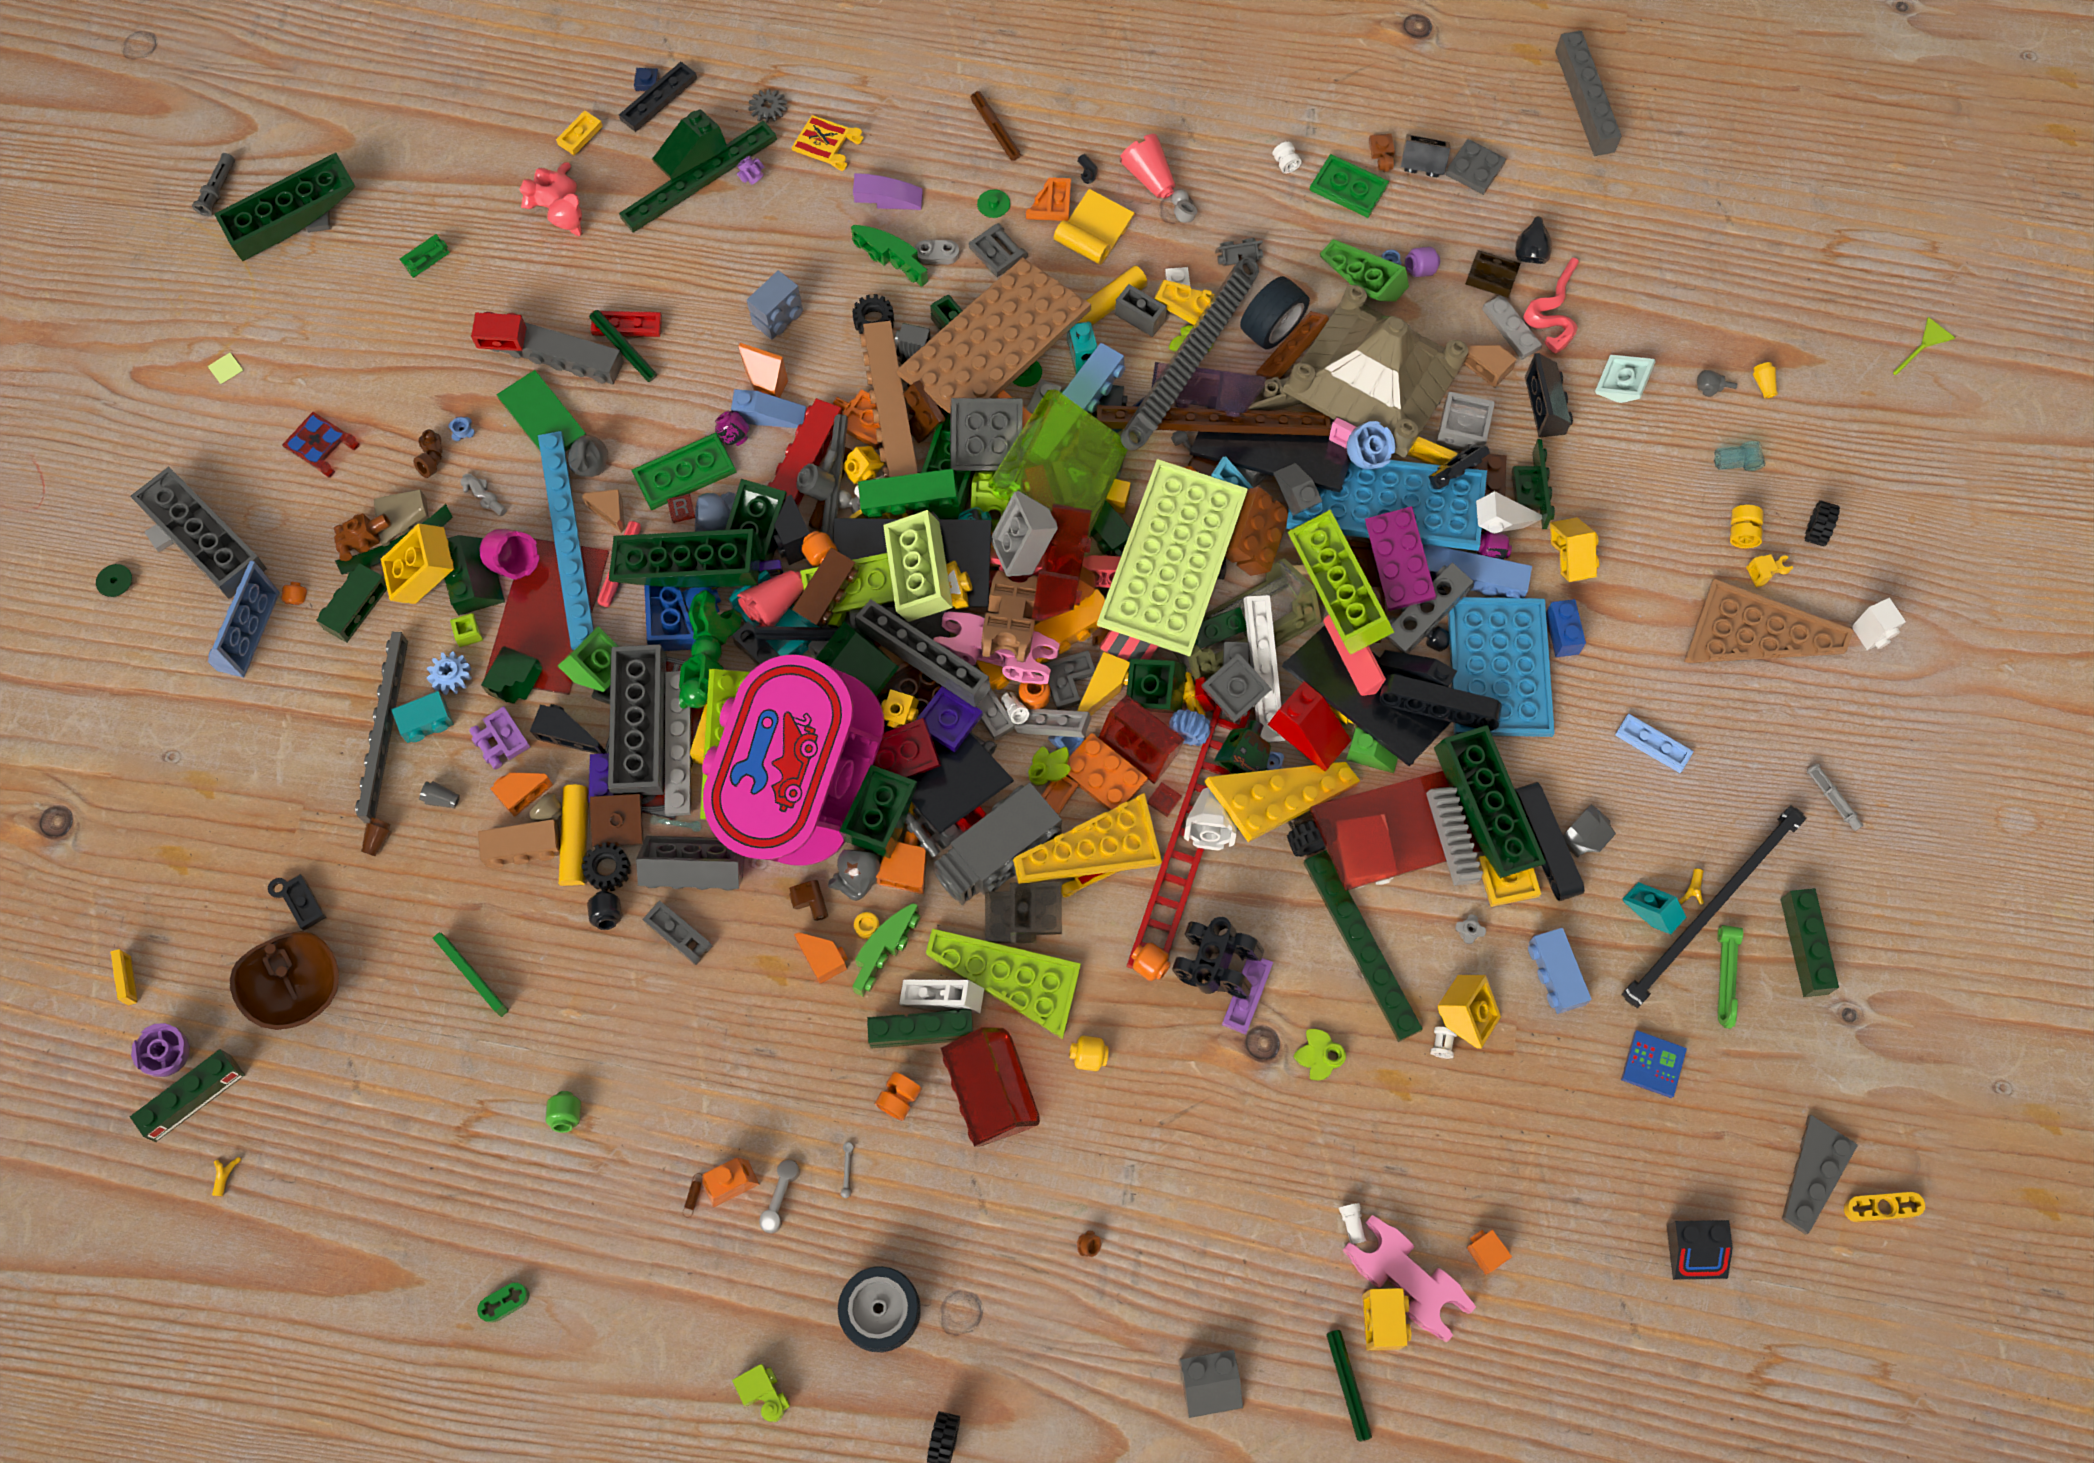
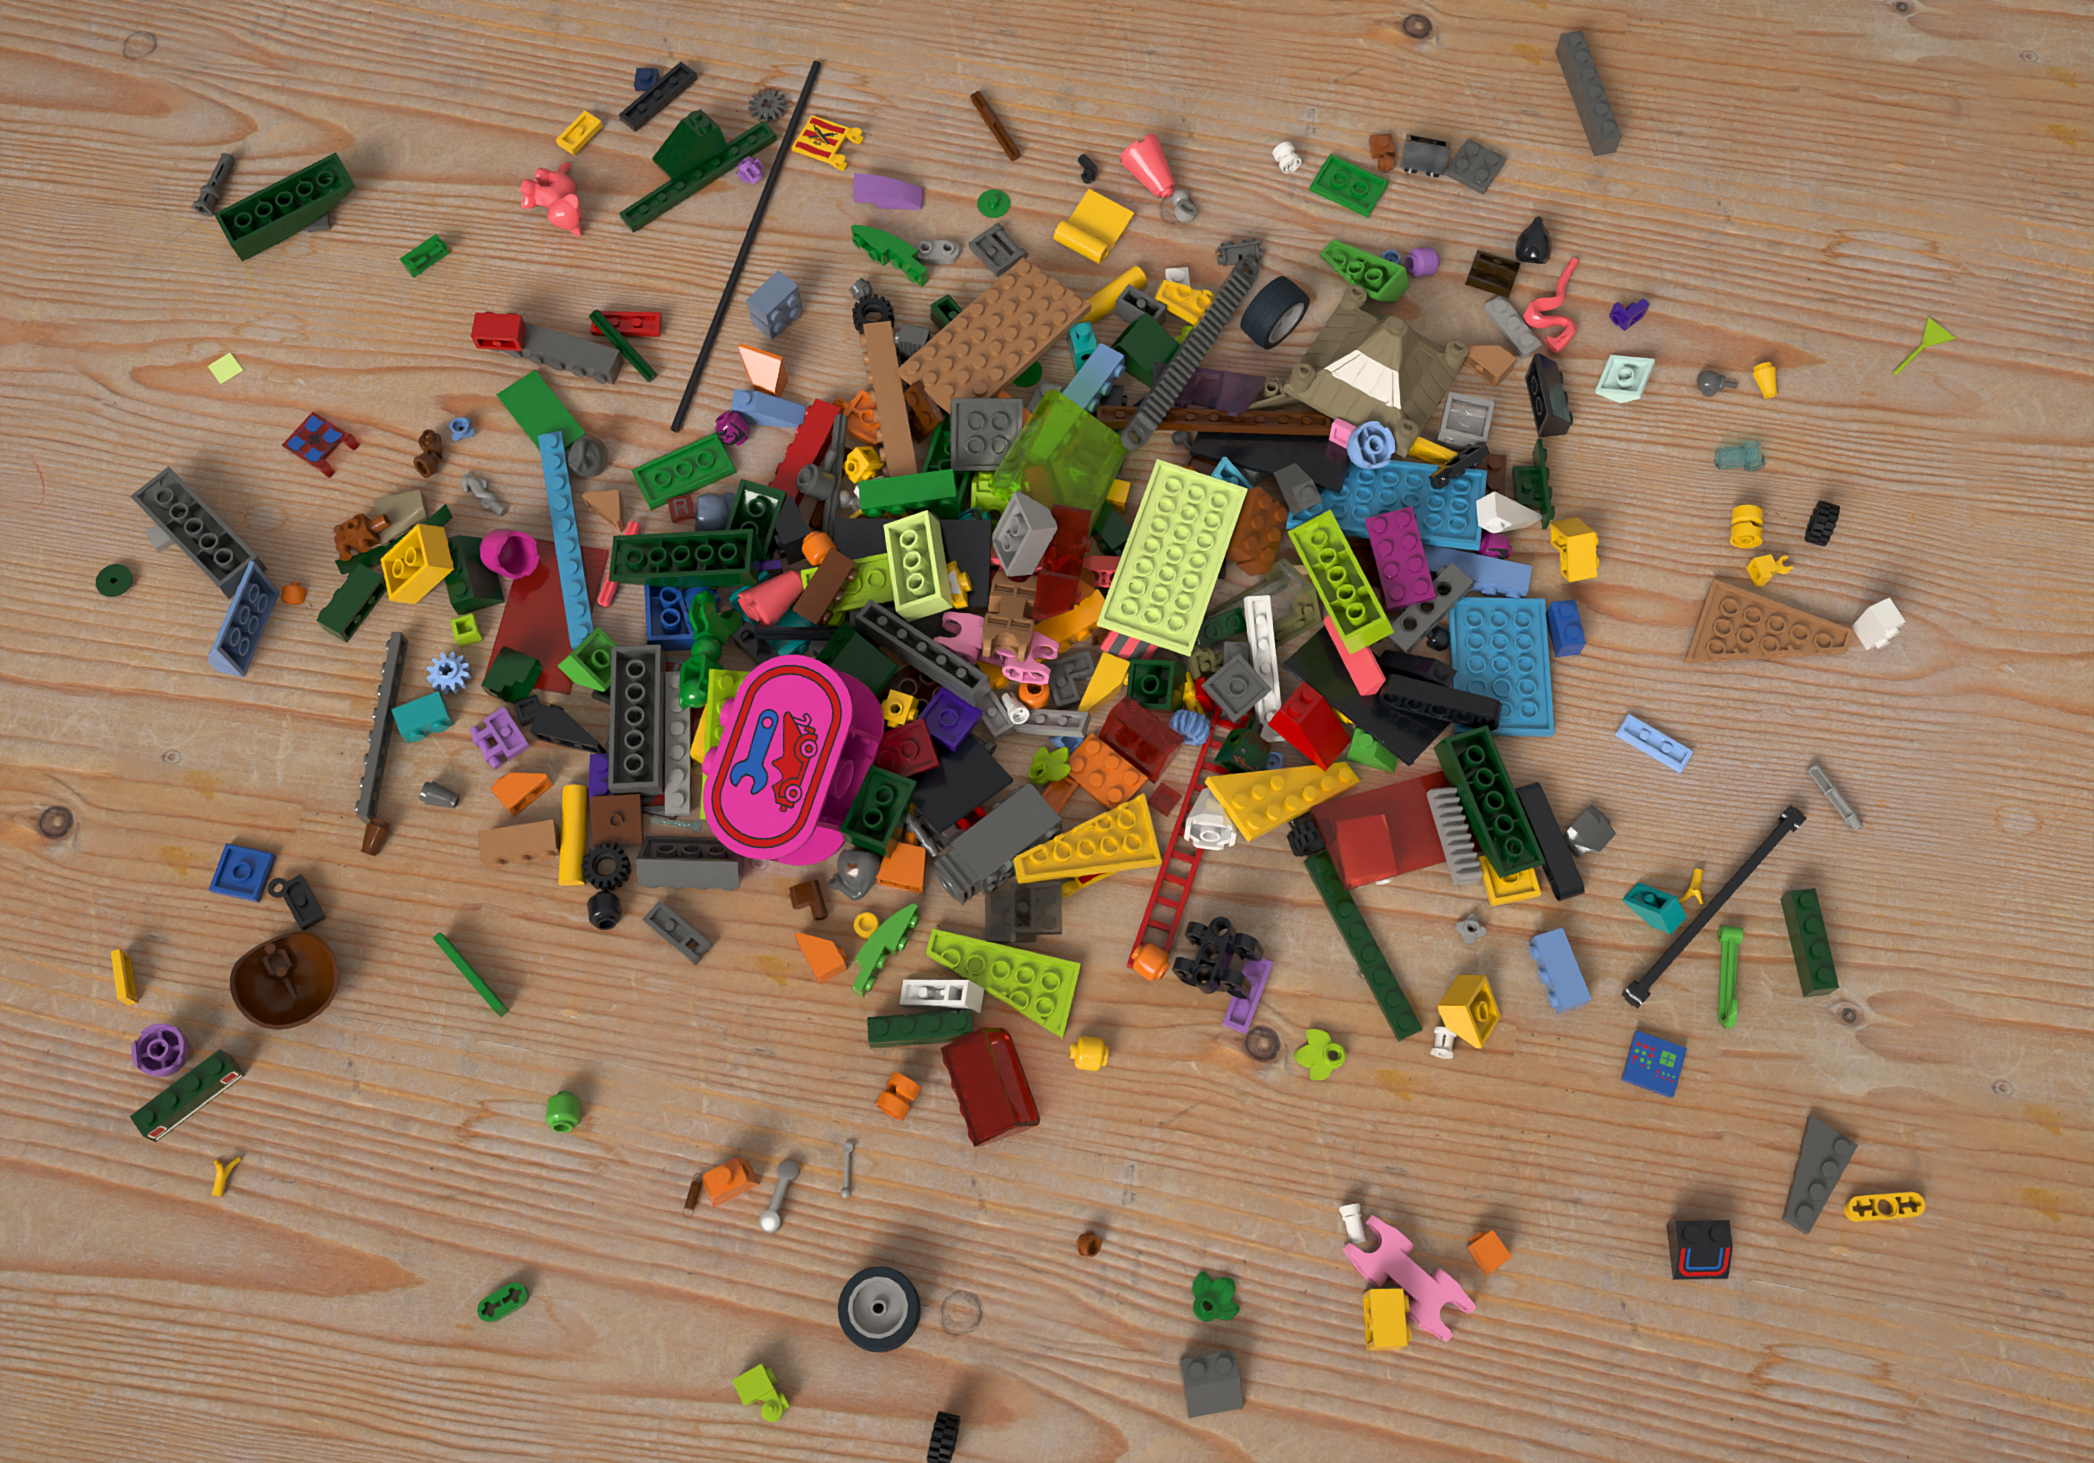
dark tan cone [529,793,562,822] -> none
orange wing [1026,177,1071,221] -> none
dark orange plate [1256,311,1329,381] -> none
dark green axle [1326,1330,1372,1442] -> none
none -> blue tile [209,843,276,903]
none -> black tile [513,695,540,727]
none -> black piece [670,61,821,433]
none -> dark grey plate [849,278,873,301]
none -> dark green slope [1110,312,1181,388]
none -> green plate [1192,1271,1240,1322]
none -> dark purple bracket [1609,298,1650,331]

